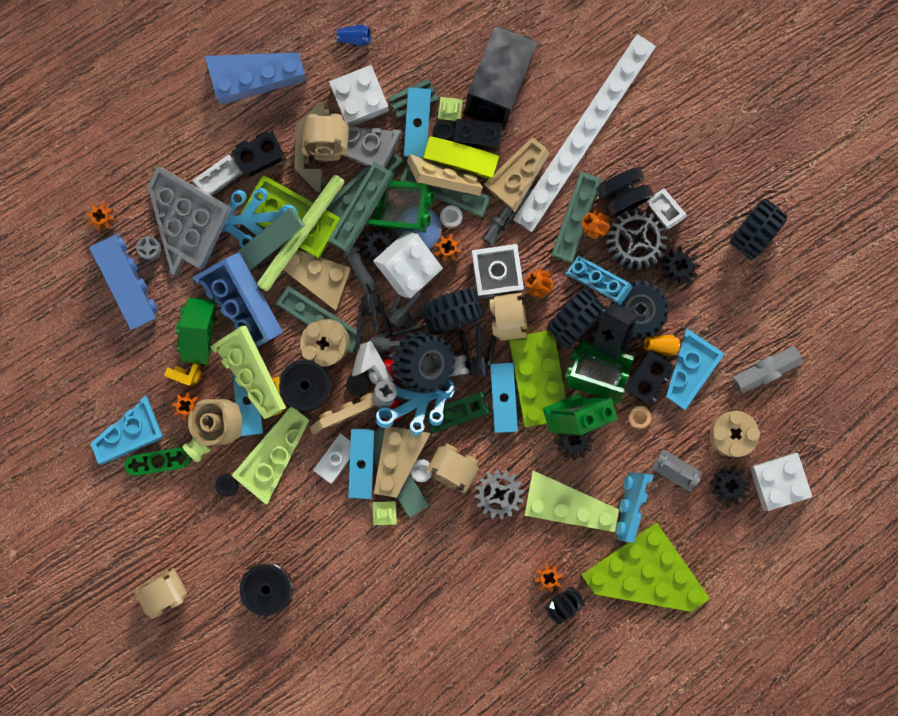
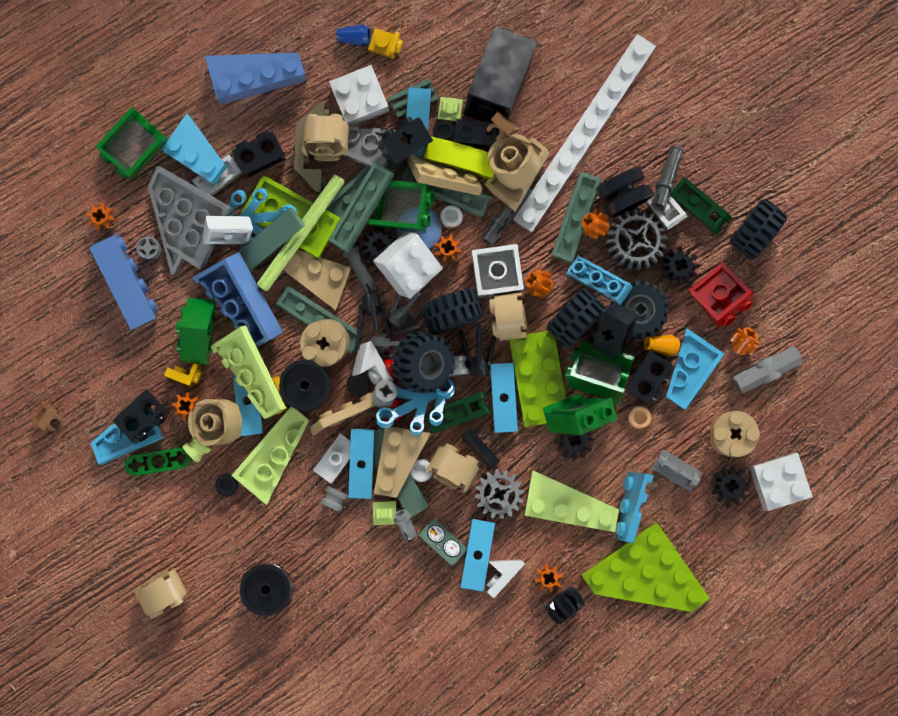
none -> medium nougat tile [32,402,63,431]
none -> window [95,106,168,180]
none -> black brick [112,389,170,444]
none -> medium azure wing [161,114,227,186]
none -> white slope [203,216,253,244]
none -> light grey wheel [320,486,348,512]
none -> yellow bracket [368,28,403,59]
none -> black brick [376,117,433,166]
none -> light grey pin [393,509,417,540]
none -> slope [419,518,467,566]
none -> black axle [461,428,501,470]
none -> medium azure tile [461,519,495,591]
none -> medium nougat tile [487,111,515,140]
none -> white slope [487,560,525,598]
none -> tan brick [488,134,541,189]
none -> dark grey pin [651,145,684,210]
none -> dark green plate [670,177,732,235]
none -> red plate [688,262,754,328]
none -> orange gear [730,327,760,356]

